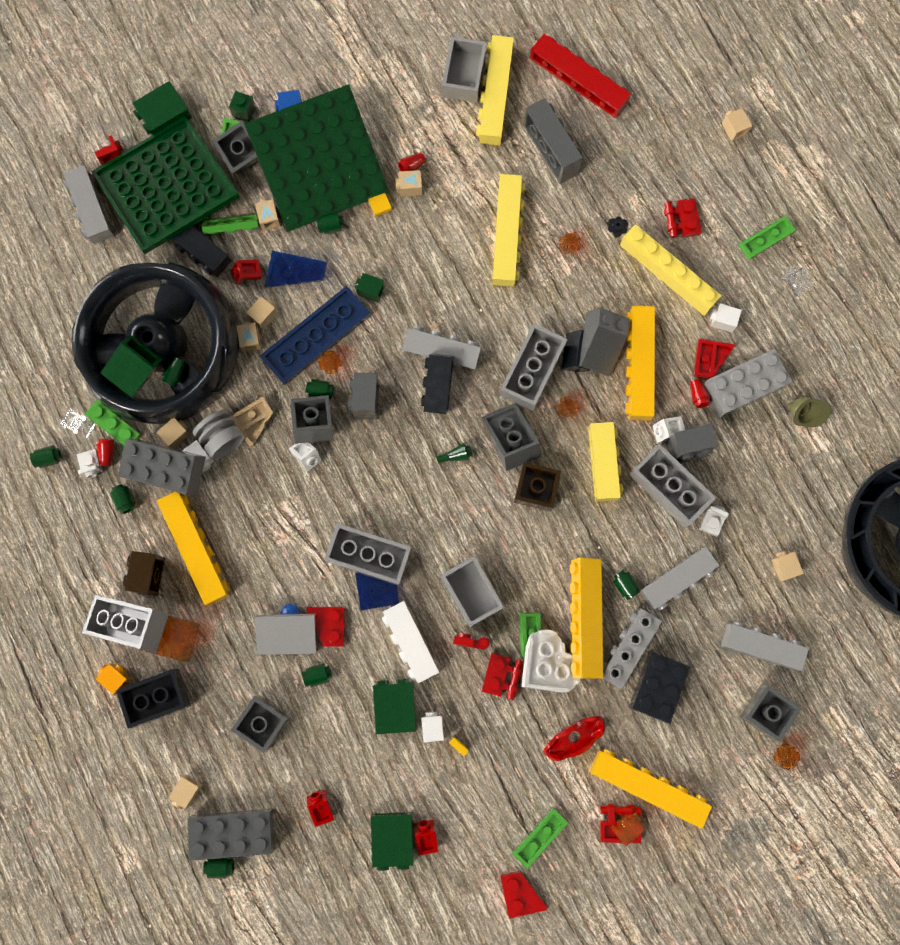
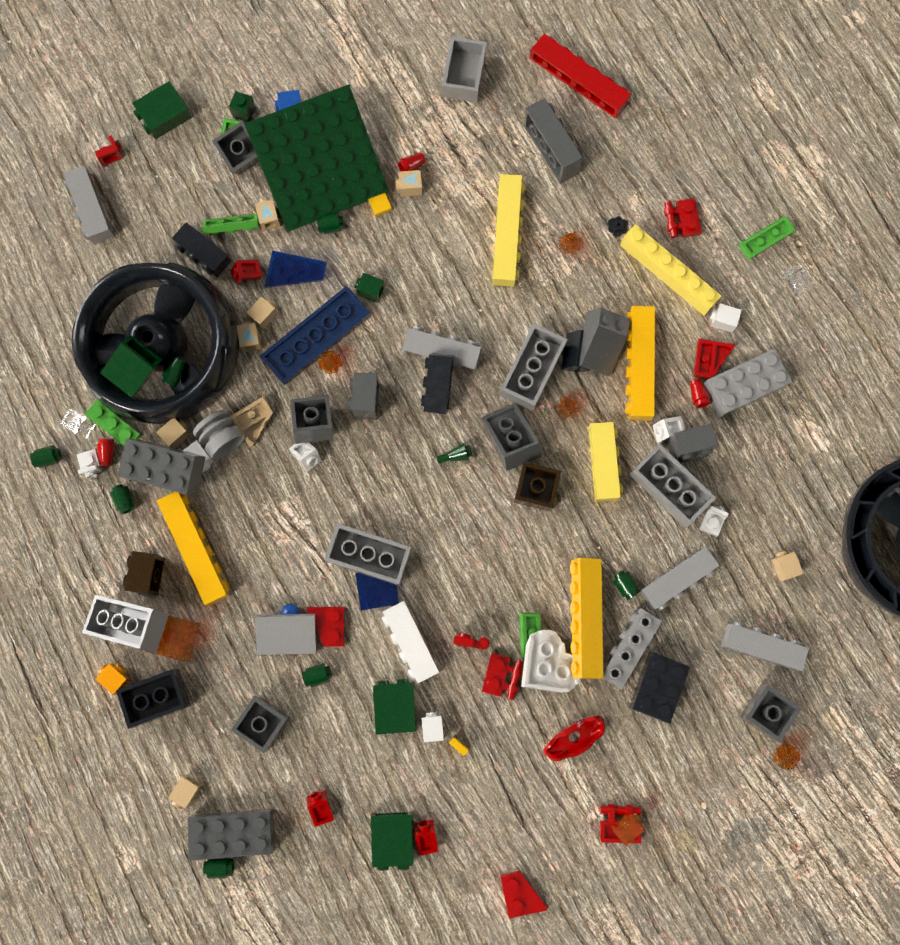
dark green plate [91,116,240,255] -> none
dark green brick [305,379,334,399] -> none
light grey piece [440,556,504,628] -> none
light yellow brick [476,35,514,146] -> none
bright green plate [512,808,568,869] -> none
yellow brick [588,749,712,829] -> none
tan brick [722,108,752,141] -> none
olive piece [788,396,831,427] -> none

